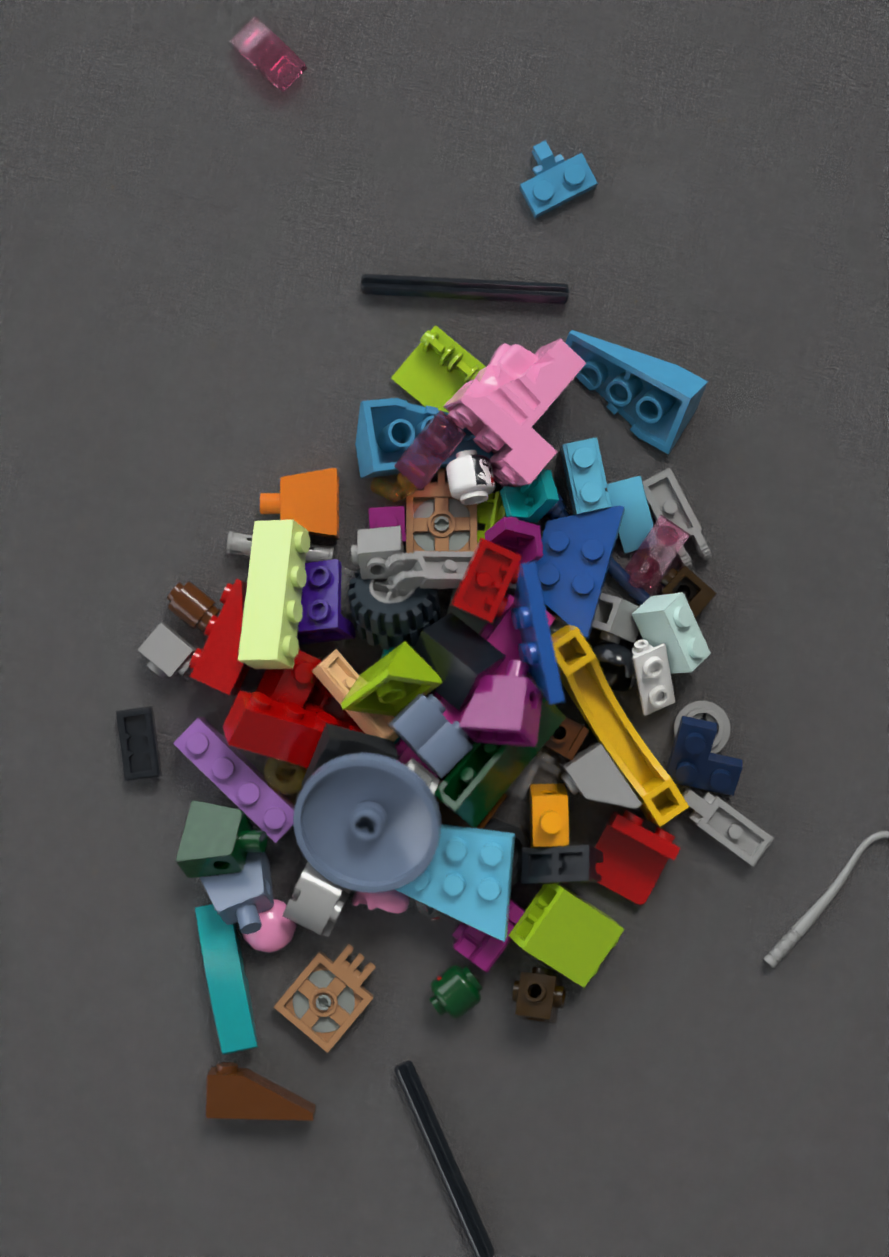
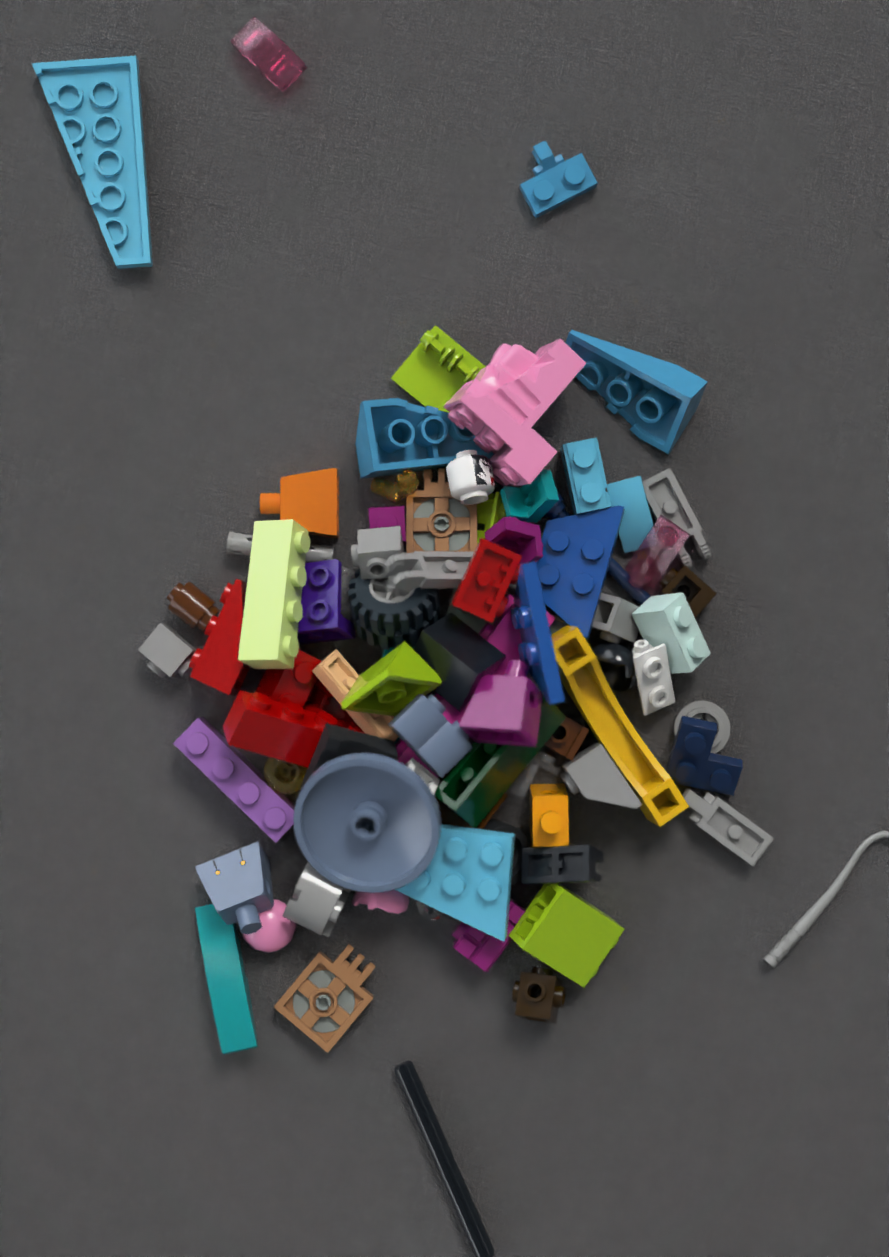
black plate [116,706,162,781] -> none
torso [176,801,267,878] -> none
reddish brown slope [206,1062,316,1121] -> none
black axle [361,274,569,304] -> none
clear pink slope [394,410,466,490] -> none
dark green head [429,965,483,1019] -> none
red bracket [594,810,681,905] -> none
none -> medium azure wing [32,56,153,269]

